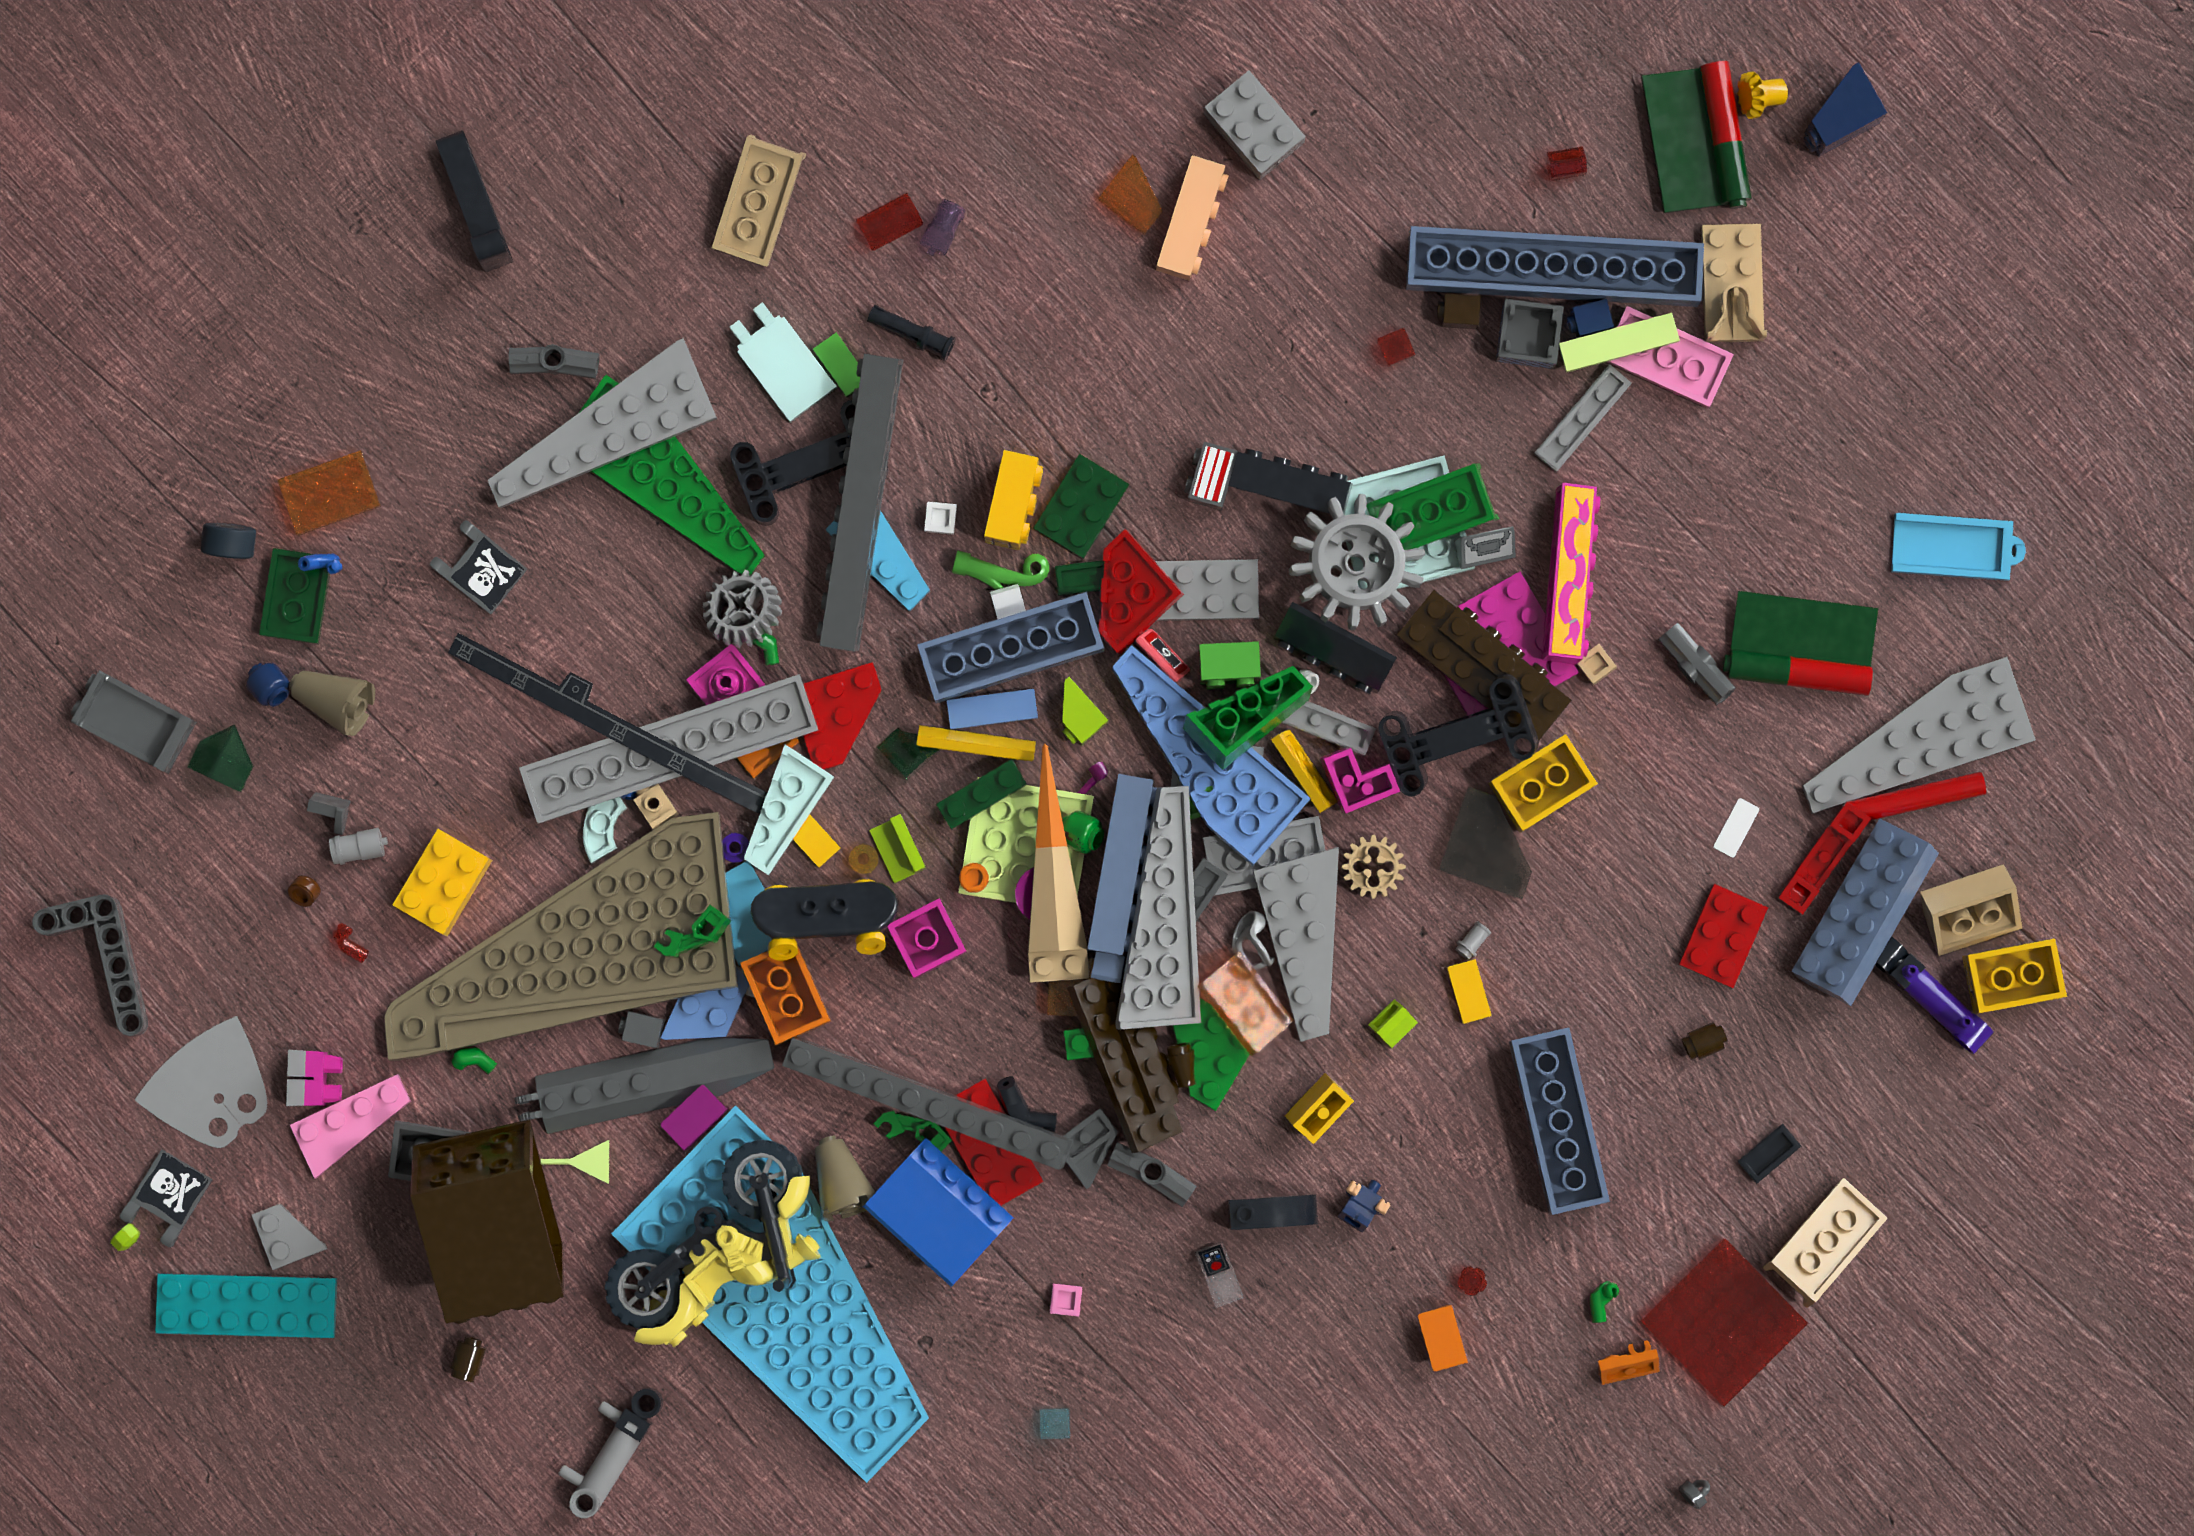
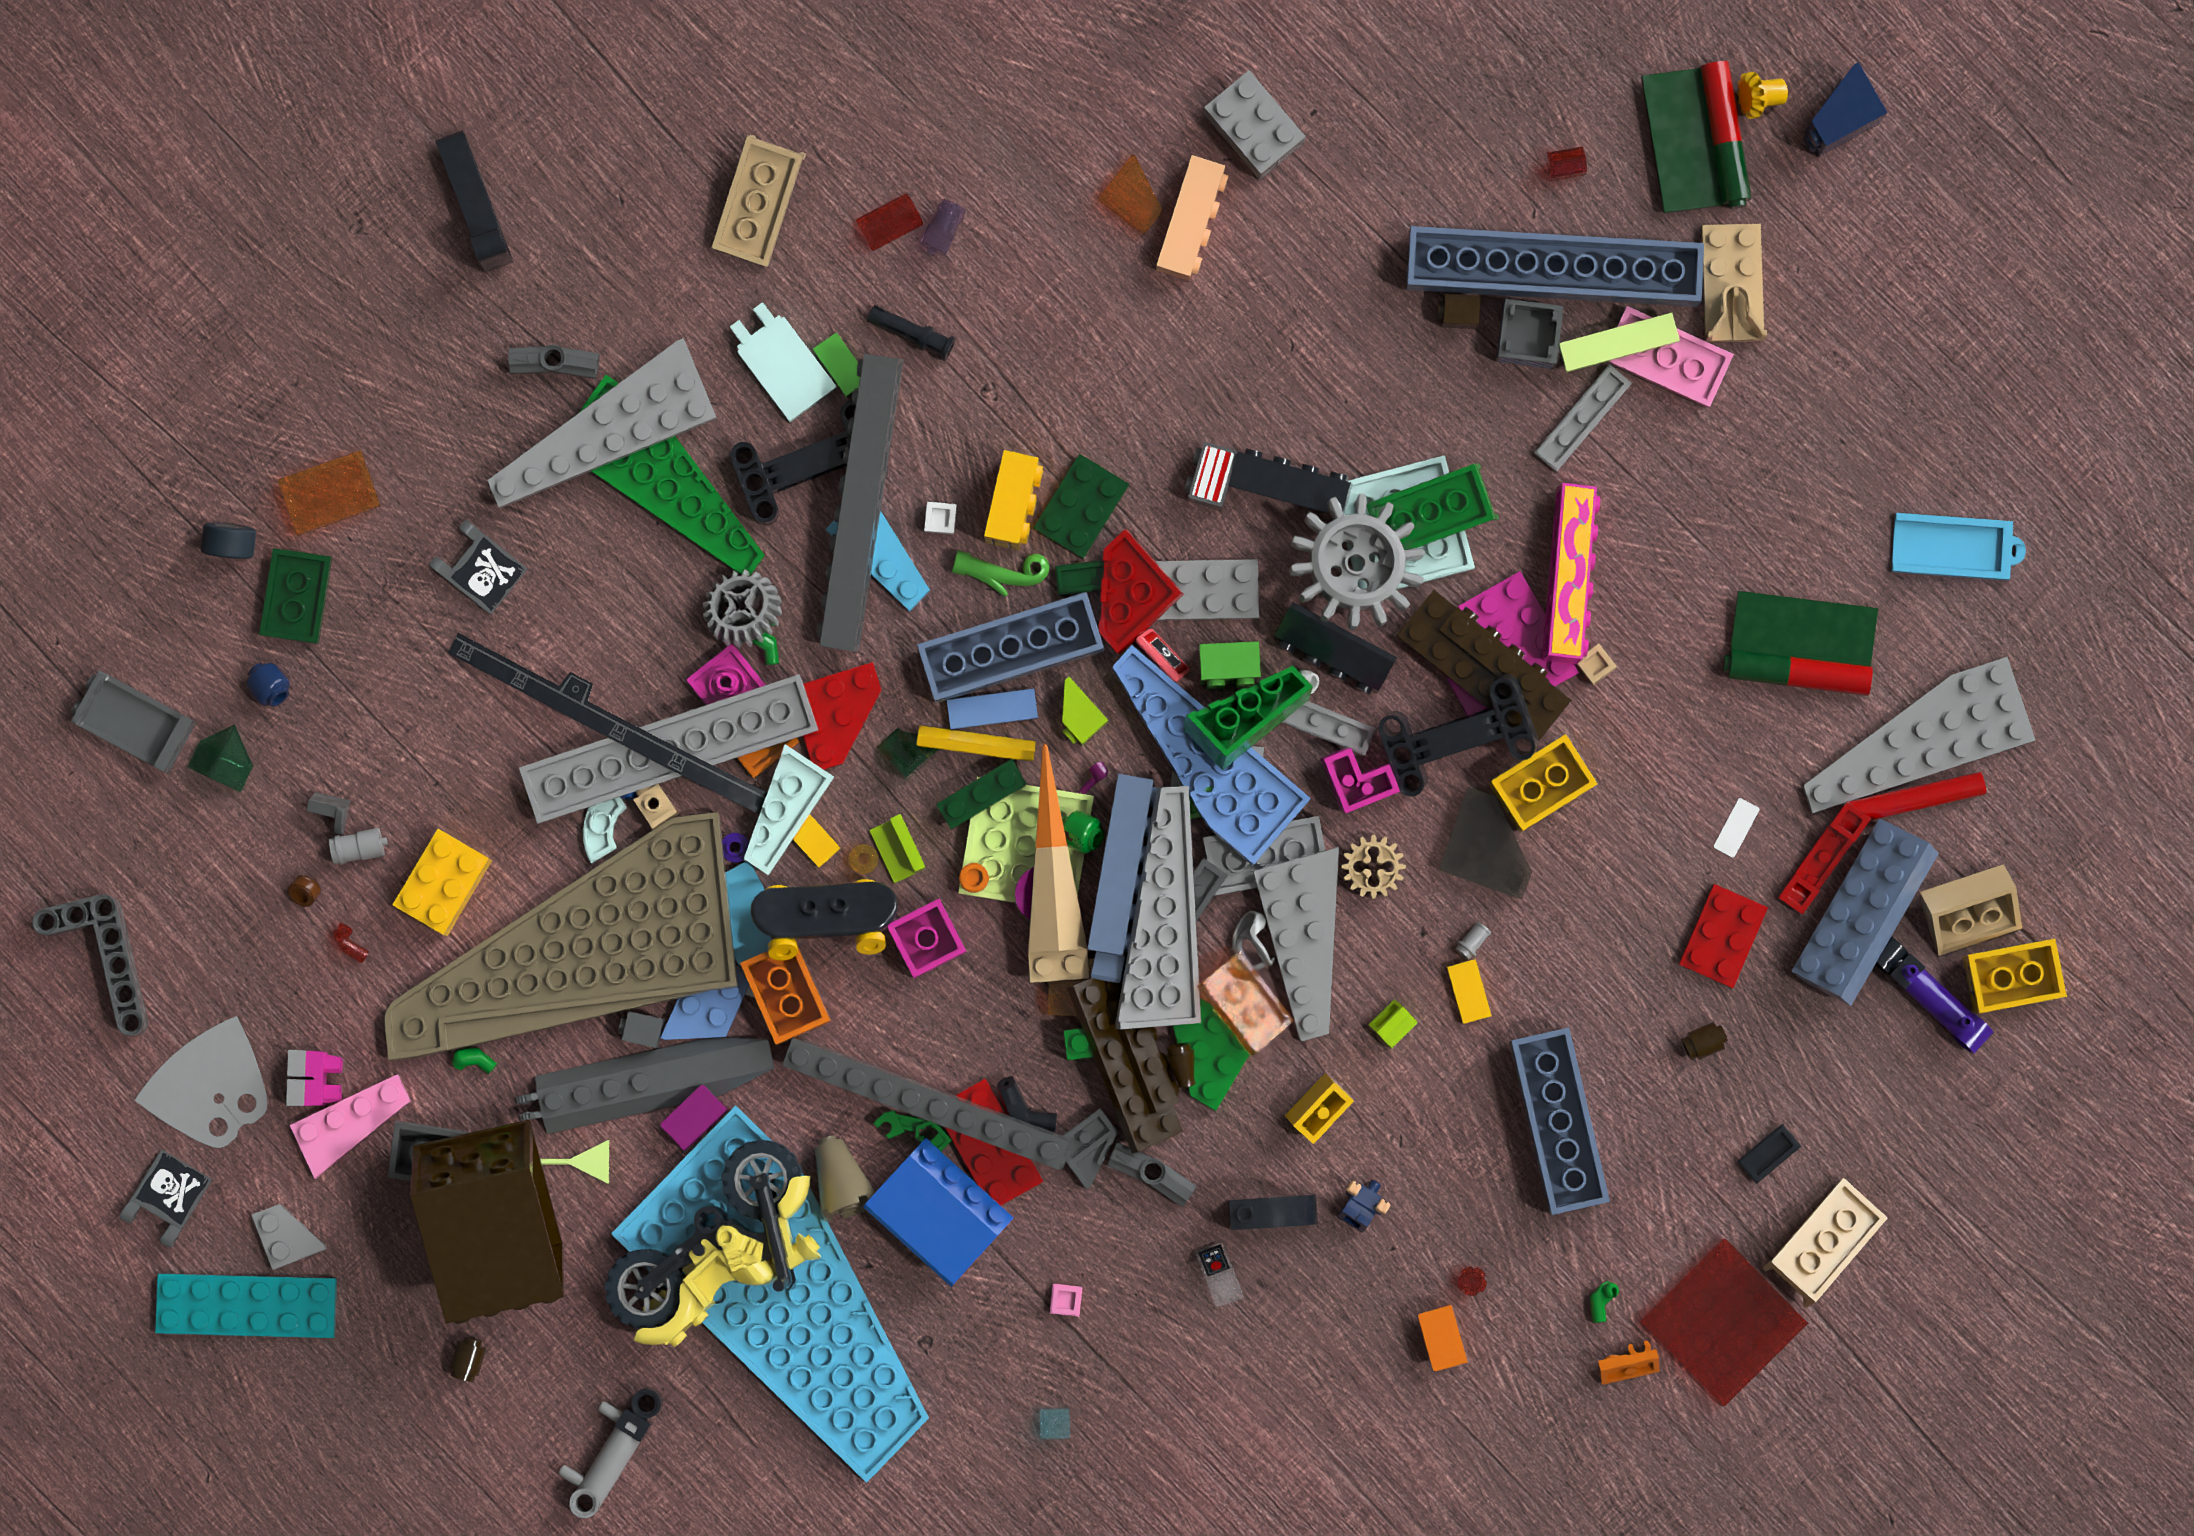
lime tile [110,1223,140,1251] -> none
dark tan cone [289,670,375,736] -> none
blue arm [298,554,343,575] -> none
green piece [654,905,732,958] -> none
white tile [990,584,1026,619] -> none
yellow tile [1271,729,1337,813] -> none
clear red plate [1377,328,1415,367] -> none
slope [1454,526,1516,569] -> none
dark blue brick [1567,299,1614,338] -> none
dark grey piece [1658,623,1735,706] -> none
dark grey tile [1679,1479,1710,1510] -> none

